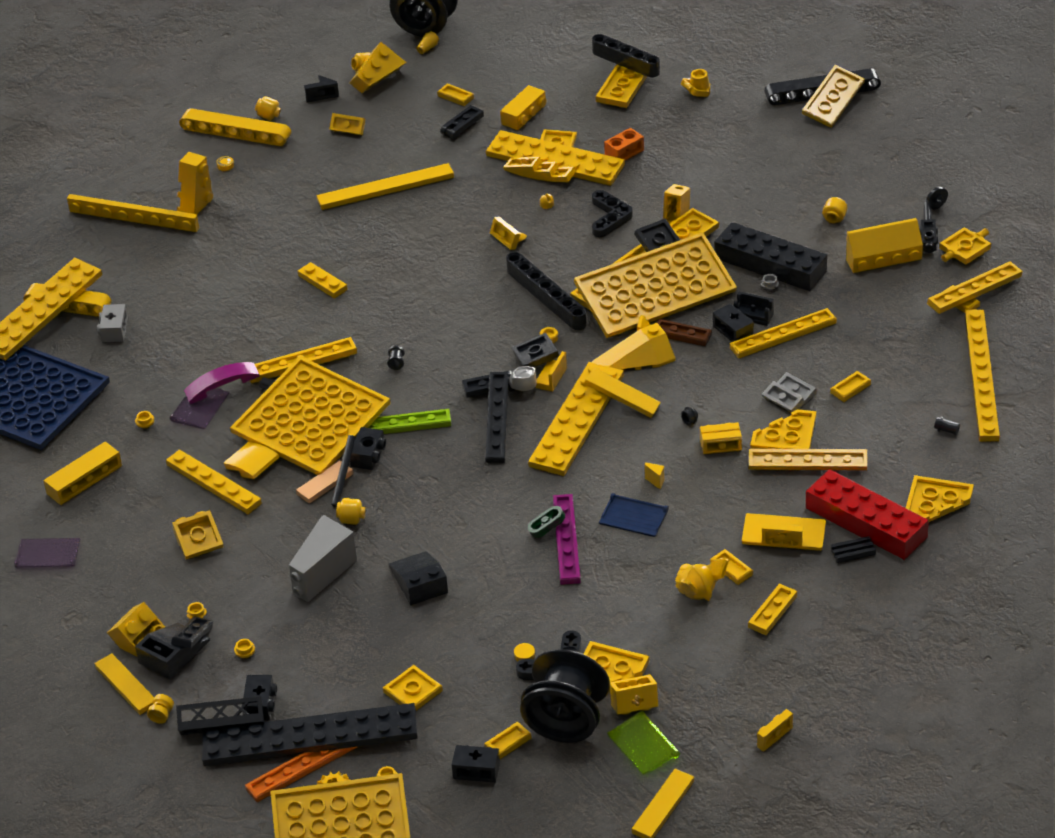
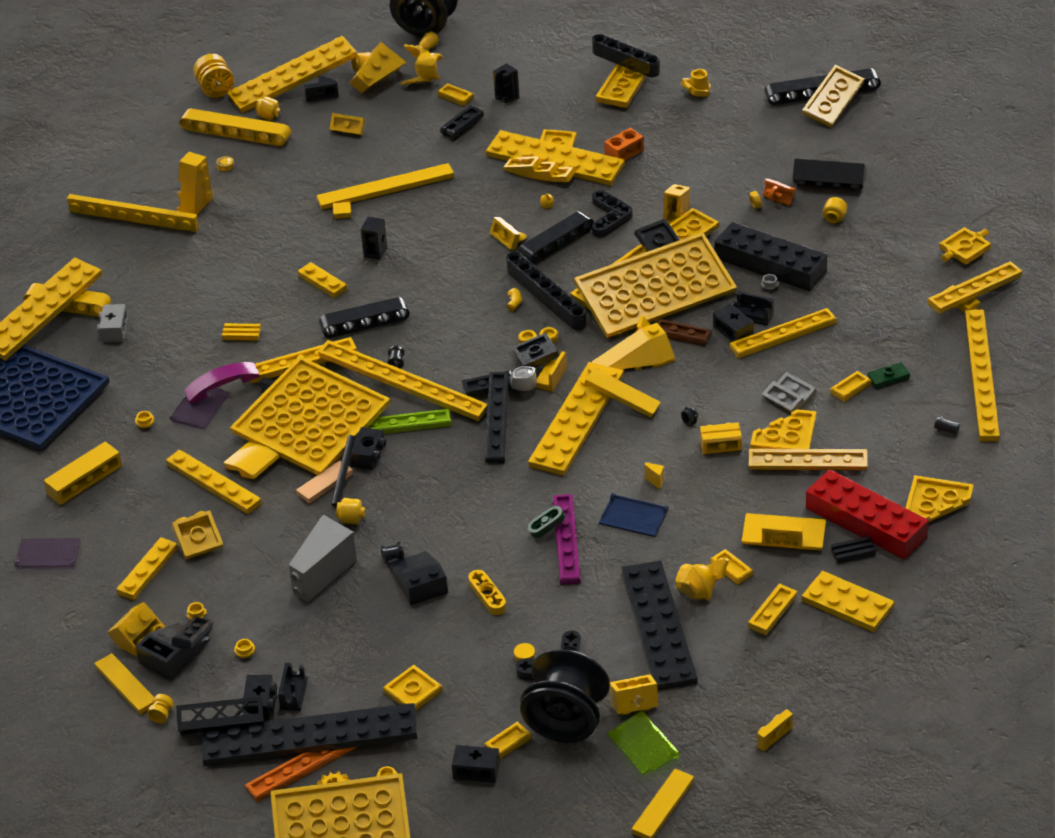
yellow brick [500,85,547,130] -> none
yellow plate [584,641,649,682] -> none
yellow slope [846,218,923,273] -> none
black piece [919,187,948,253] -> none
none -> yellow plate [116,537,178,601]
none -> yellow wheel [193,54,234,98]
none -> yellow tile [222,323,261,341]
none -> yellow plate [227,36,358,113]
none -> black hinge [278,663,308,711]
none -> yellow plate [318,340,488,421]
none -> black beam [319,297,410,338]
none -> yellow tile [333,202,351,219]
none -> black brick [360,217,387,260]
none -> black bush [380,541,405,563]
none -> yellow helmet [400,44,443,85]
none -> yellow beam [468,570,506,615]
none -> black hinge [493,63,520,103]
none -> yellow arm [507,288,523,312]
none -> black beam [518,211,594,265]
none -> yellow tile [518,330,537,344]
none -> black plate [622,560,698,690]
none -> yellow tile [749,191,762,209]
none -> orange hips [762,179,796,206]
none -> black slope [793,159,866,189]
none -> yellow plate [801,571,895,633]
none -> dark green plate [867,362,910,389]

